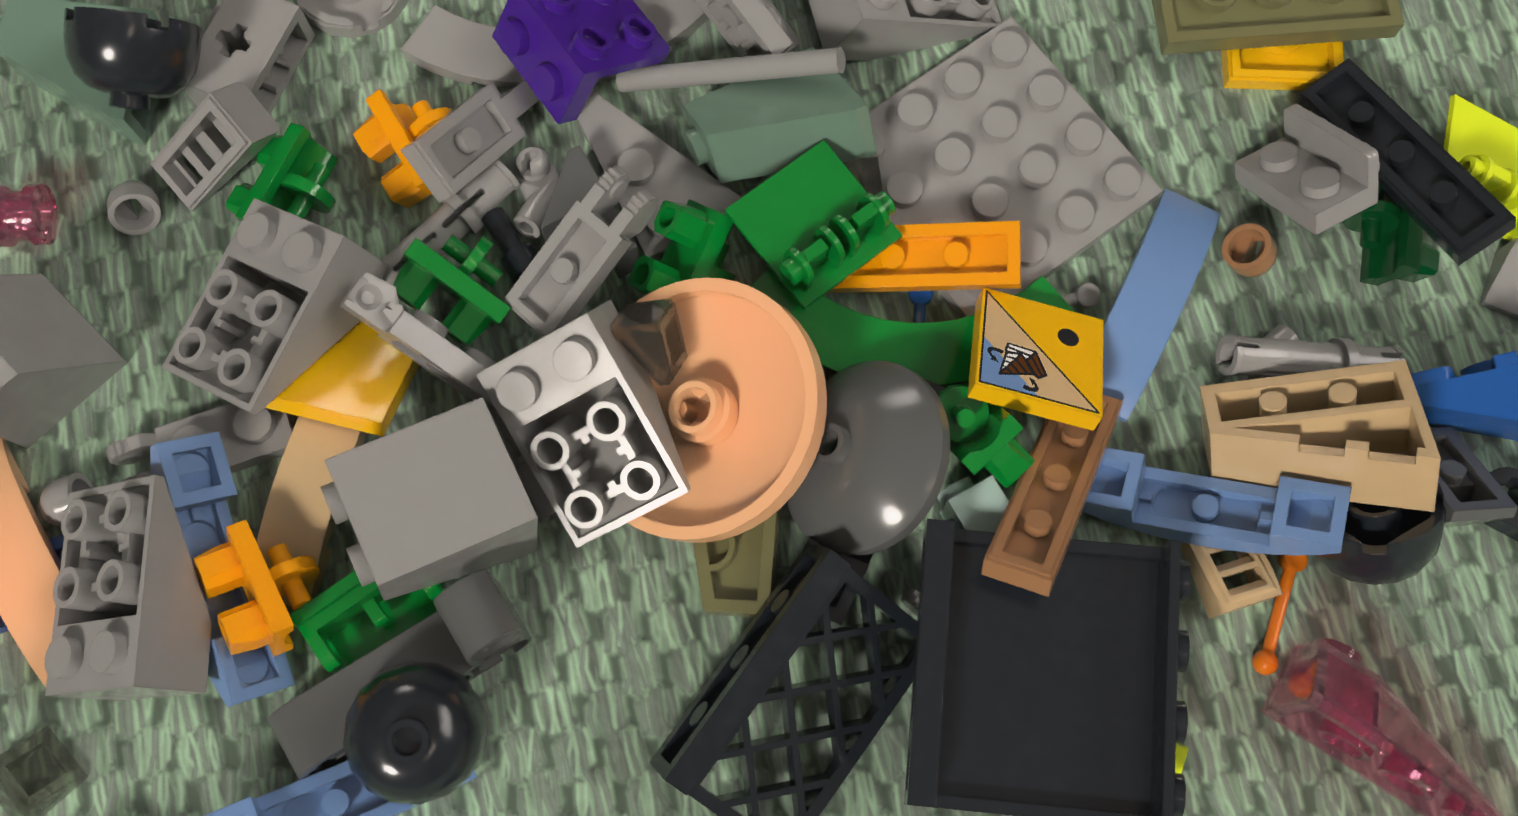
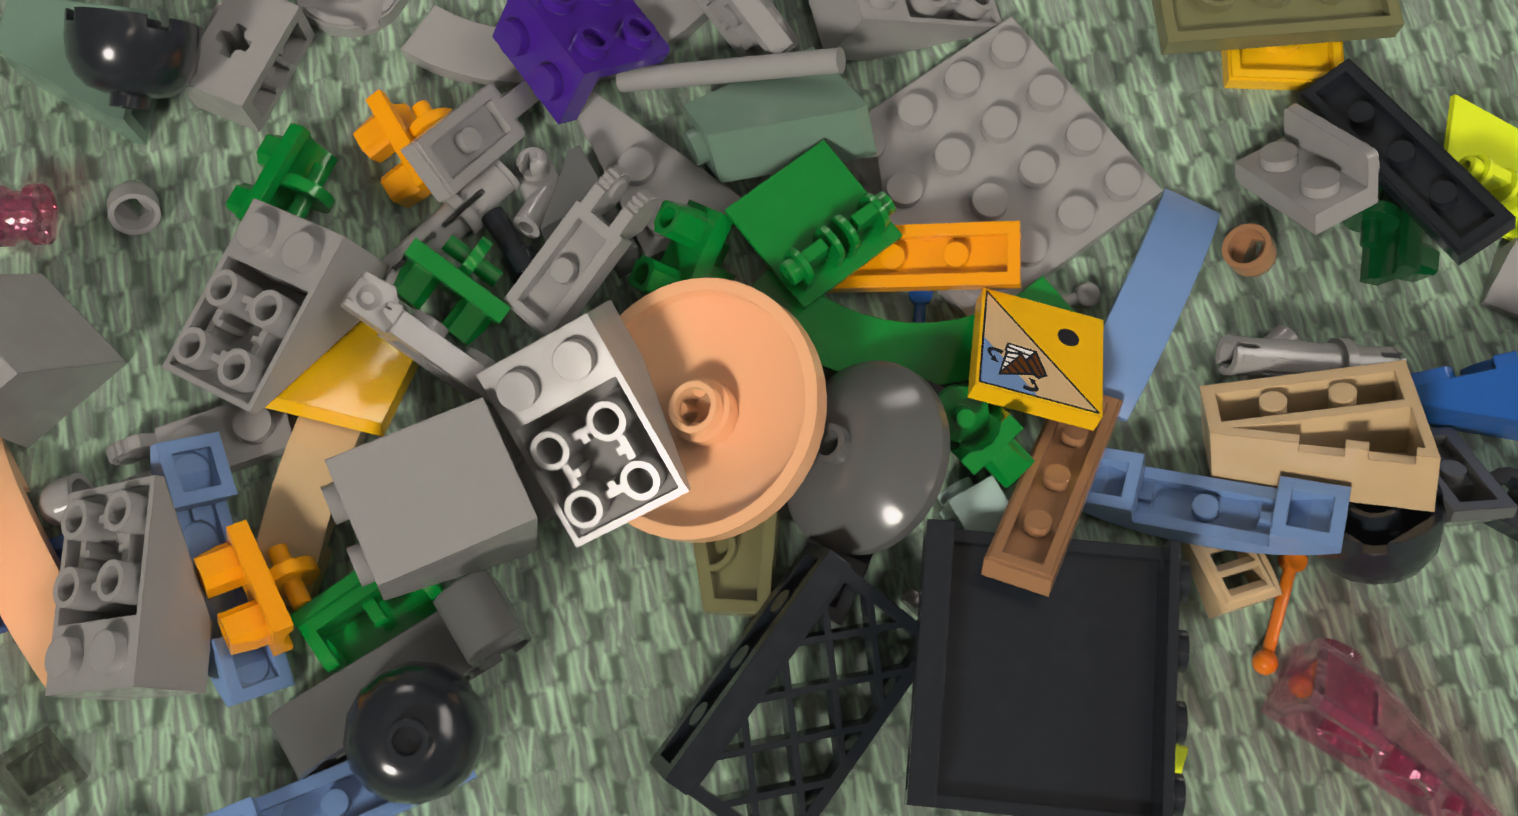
light grey slope [150,82,280,212] -> none
clear smoke slope [610,298,688,386] -> none

